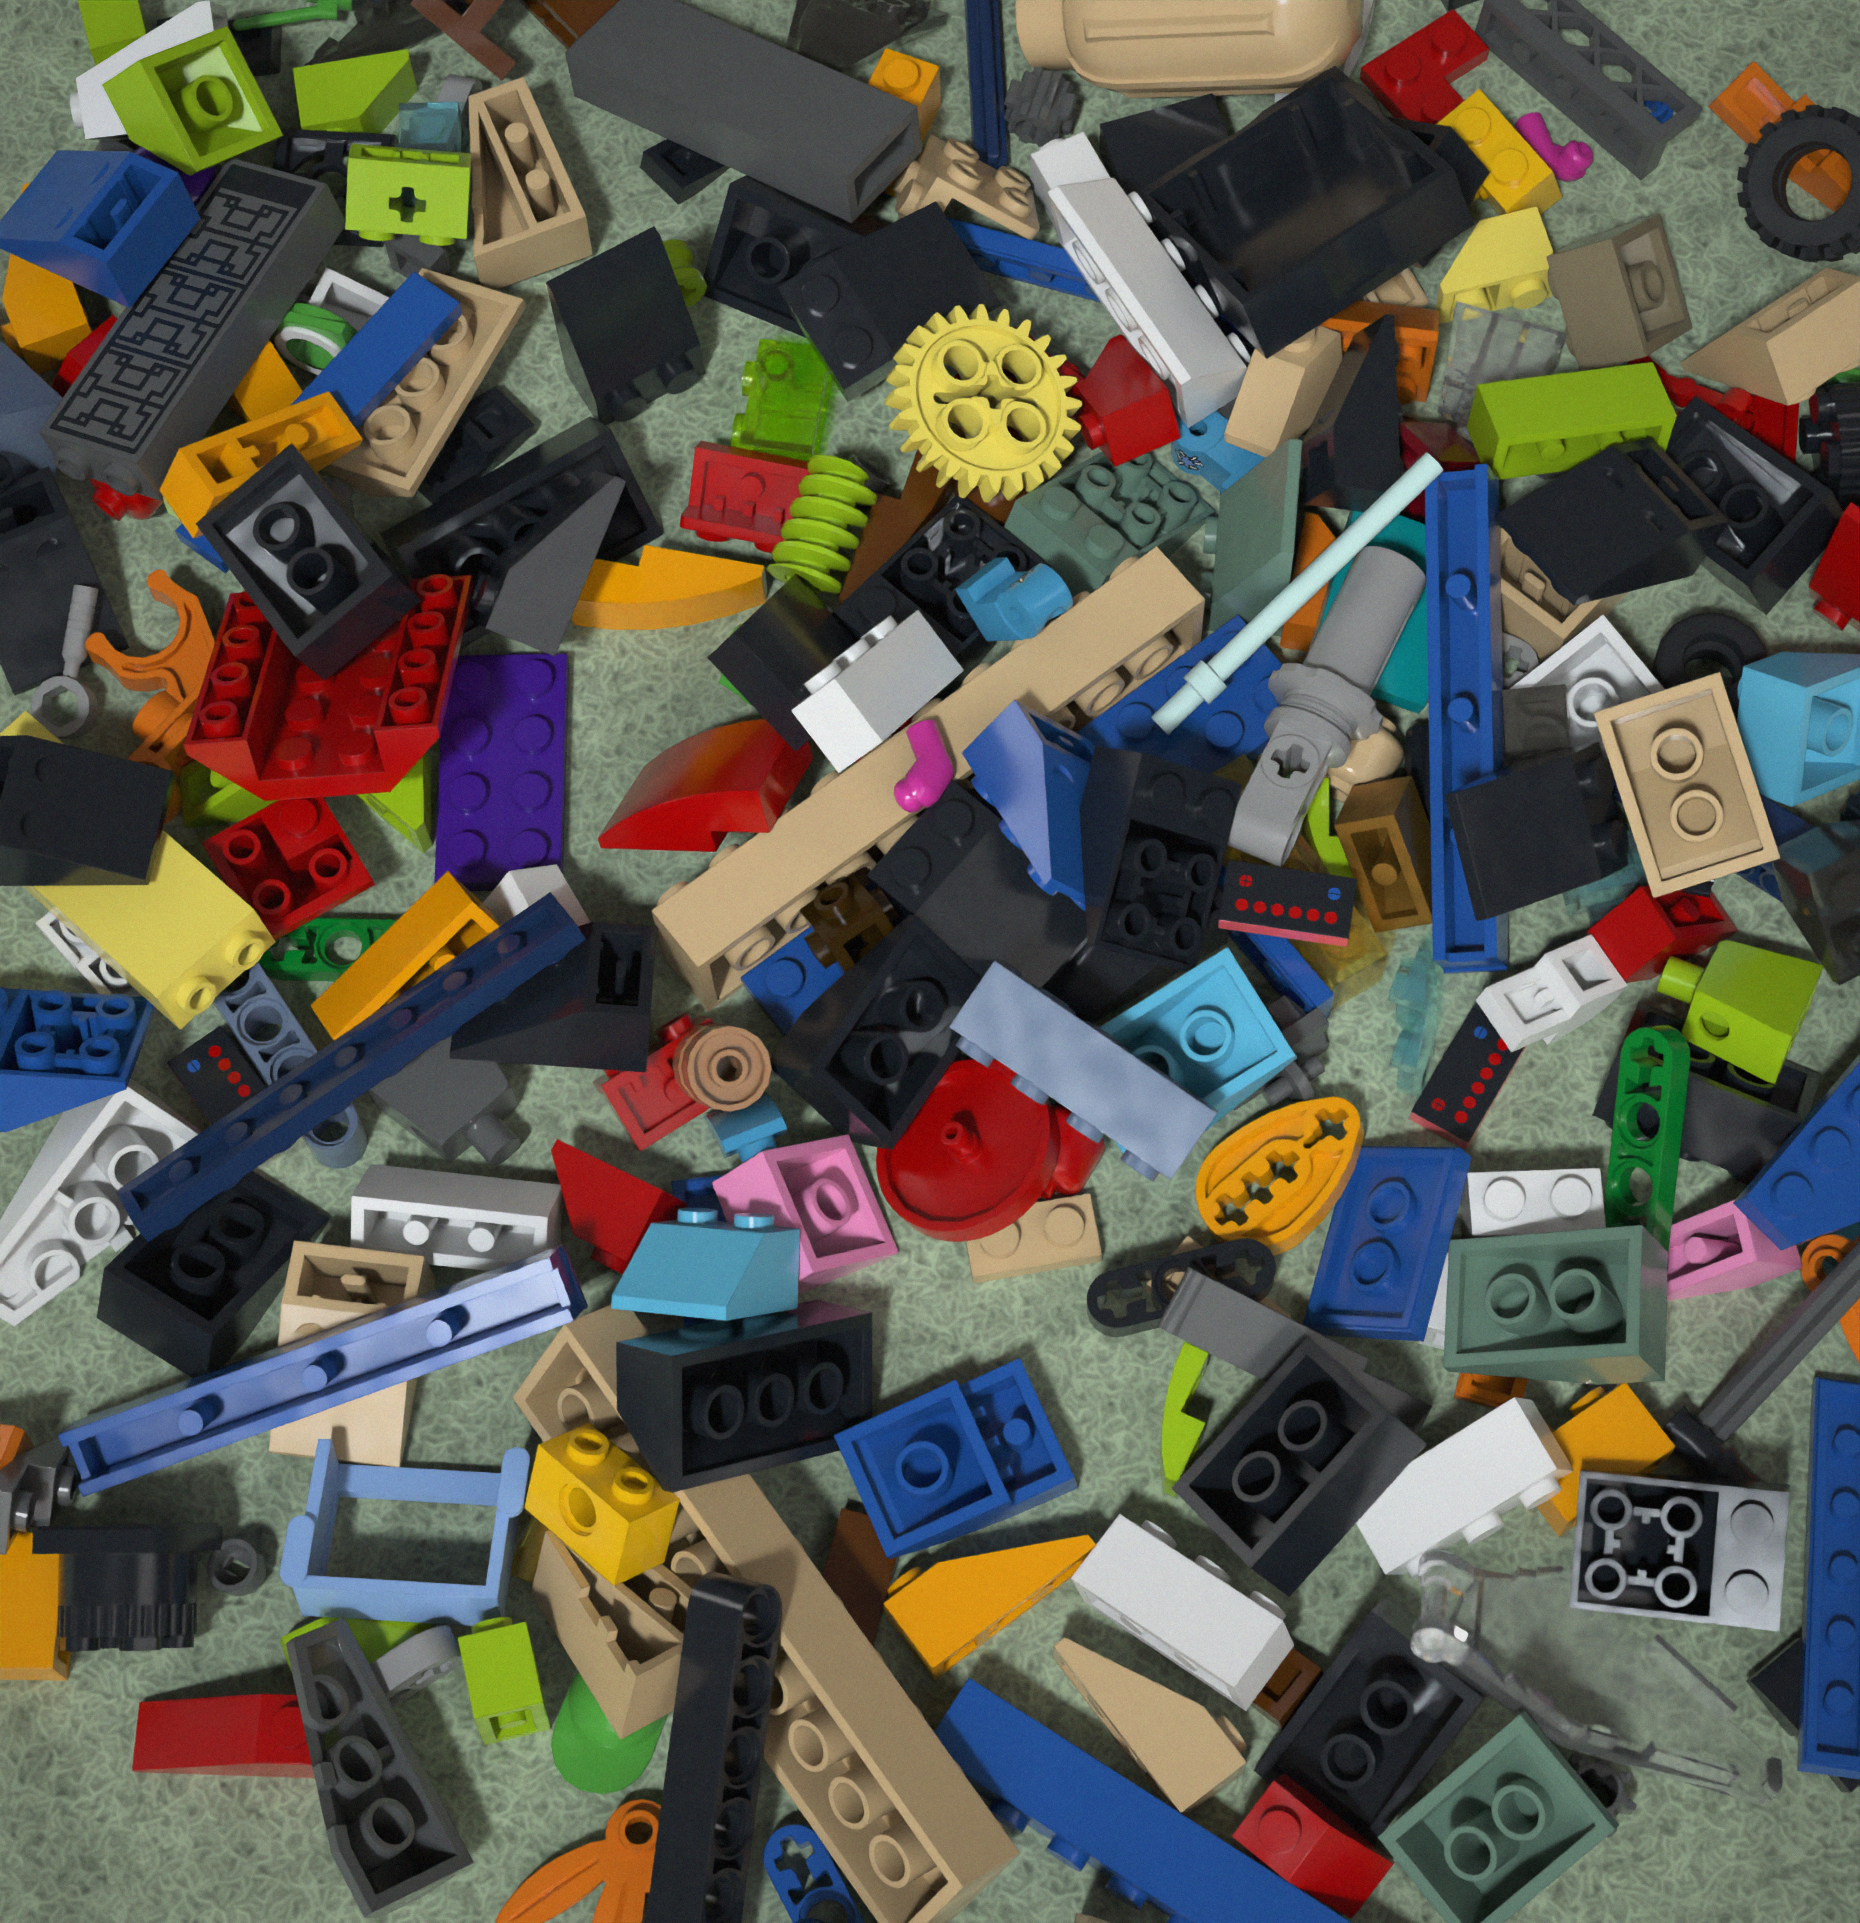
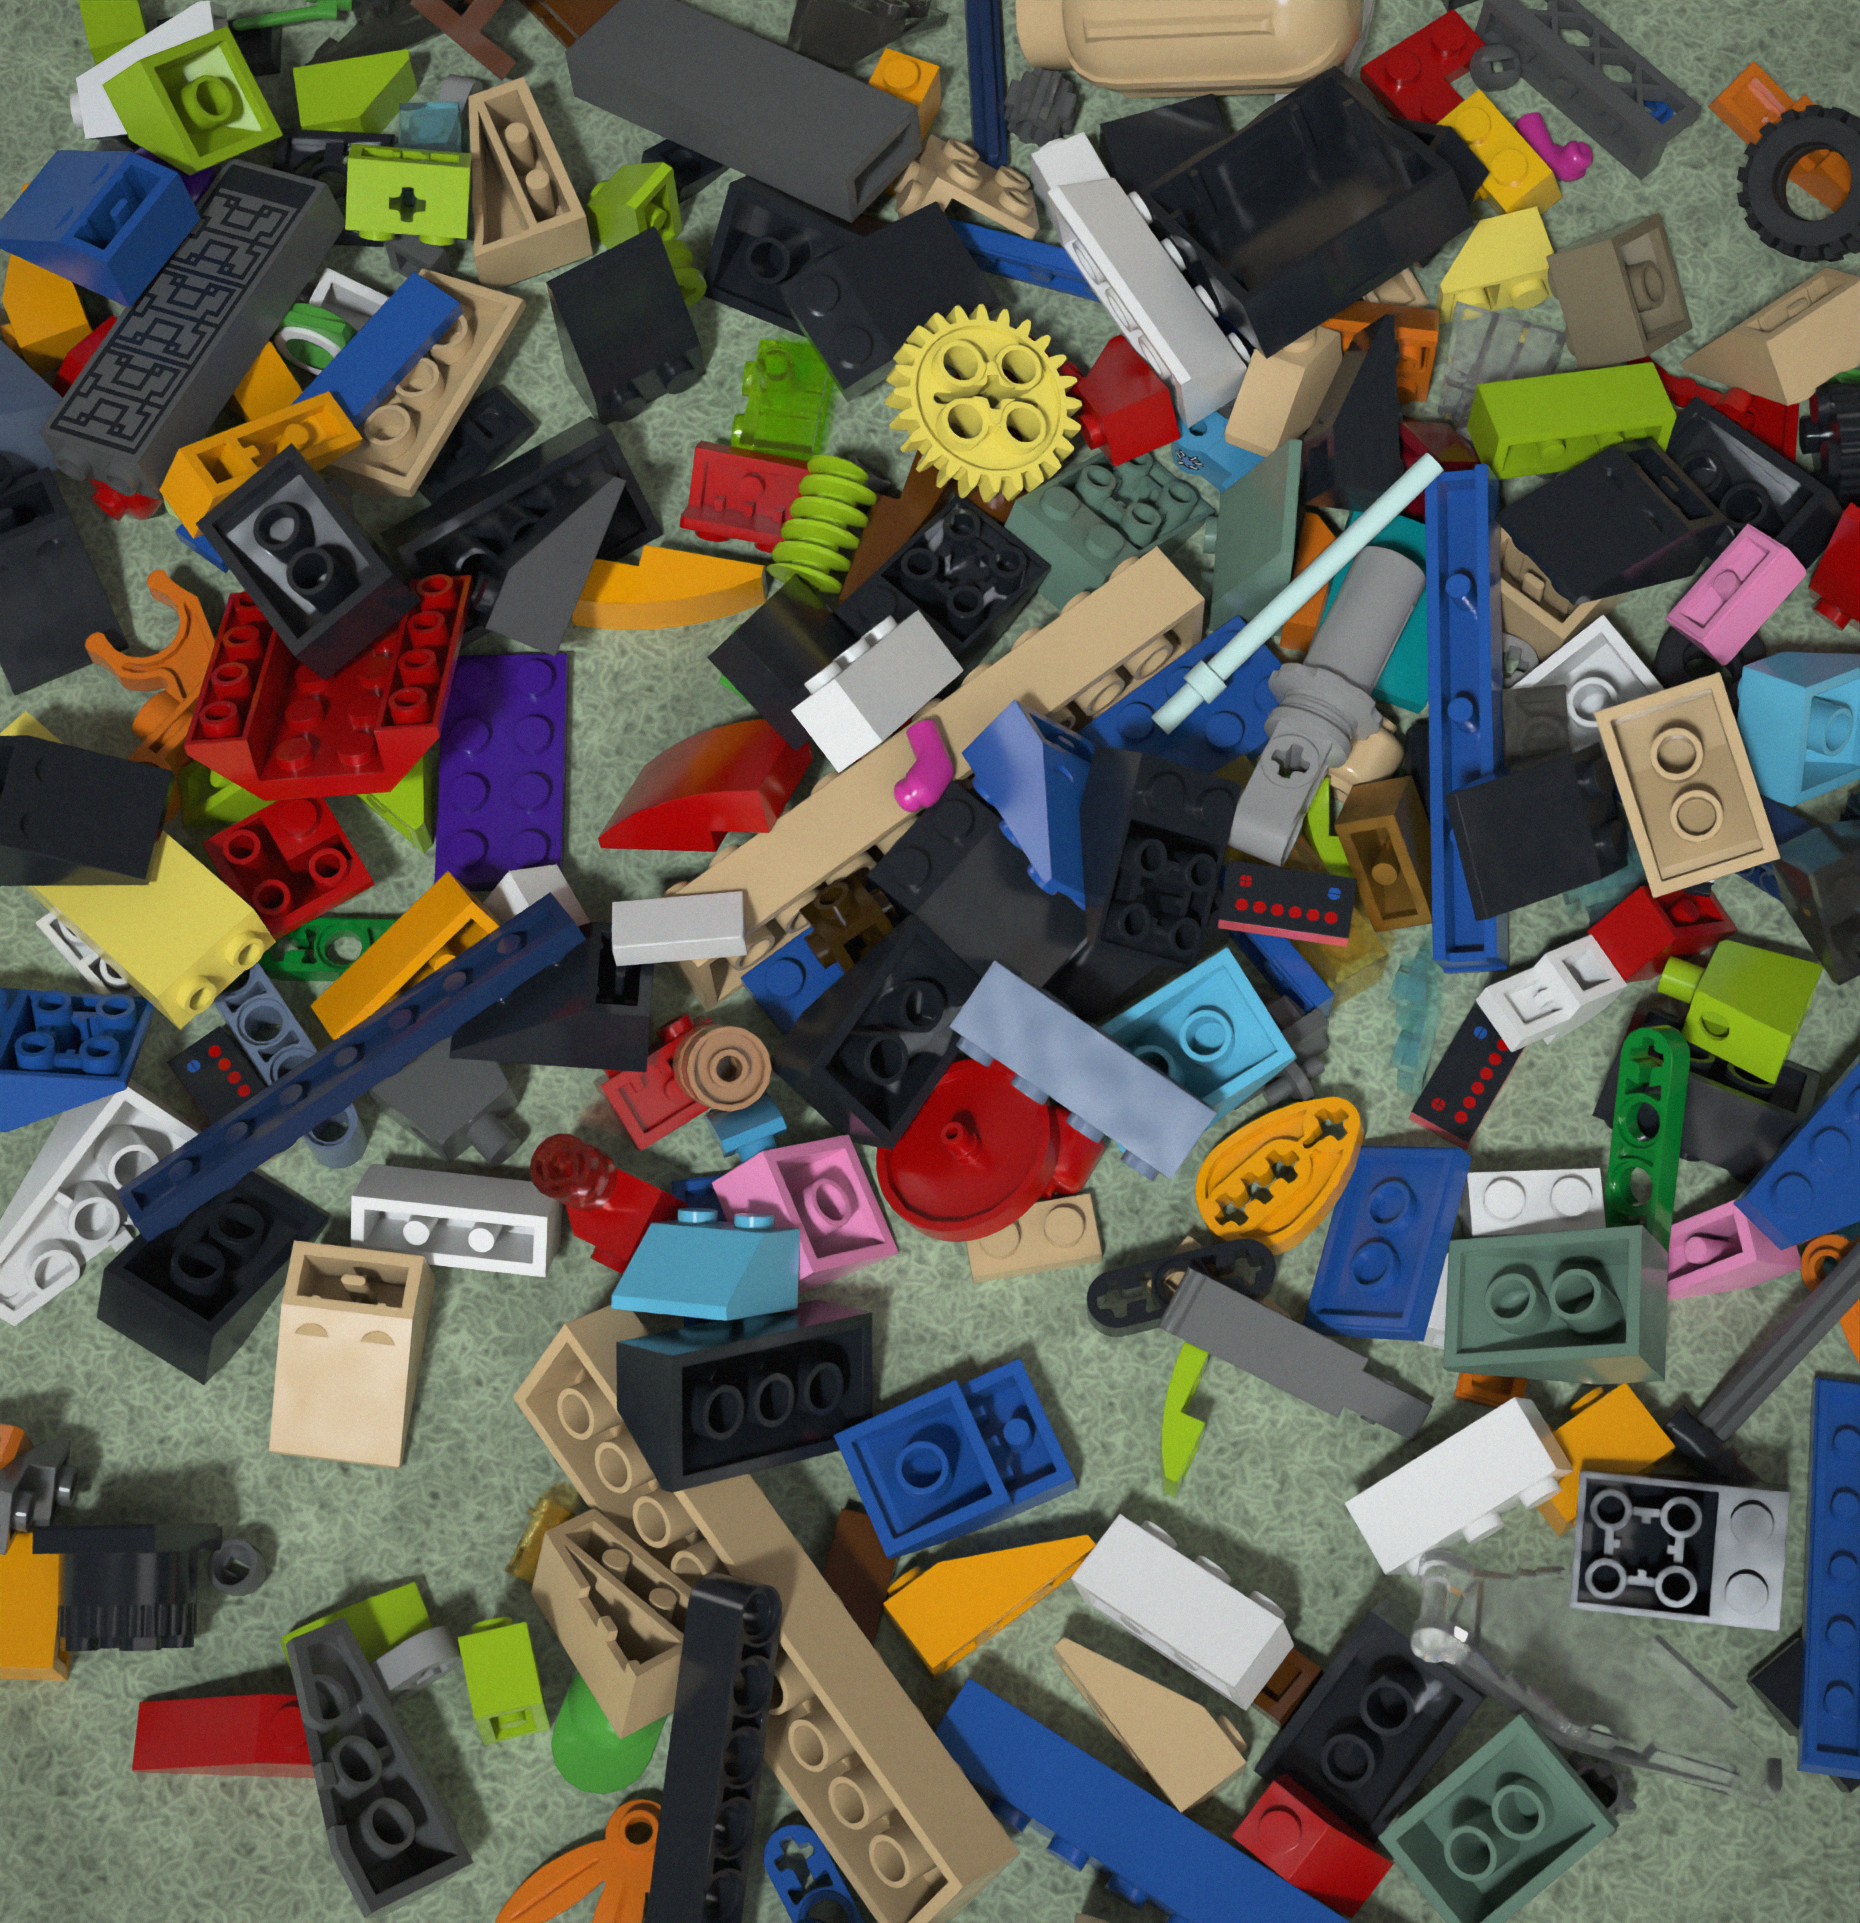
light grey piece [31,585,99,739] -> none
tile [58,1244,588,1497] -> none
light blue piece [280,1439,531,1626] -> none
yellow brick [524,1423,680,1586] -> none
dark azure leg [955,557,1073,641] -> none
black brick [1172,1337,1427,1597] -> none
none -> clear red wheel [530,1133,617,1211]
none -> lime slope [585,162,683,249]
none -> white slope [612,891,747,966]
none -> dark grey hinge [1470,43,1522,92]
none -> bright pink slope [1664,524,1806,666]

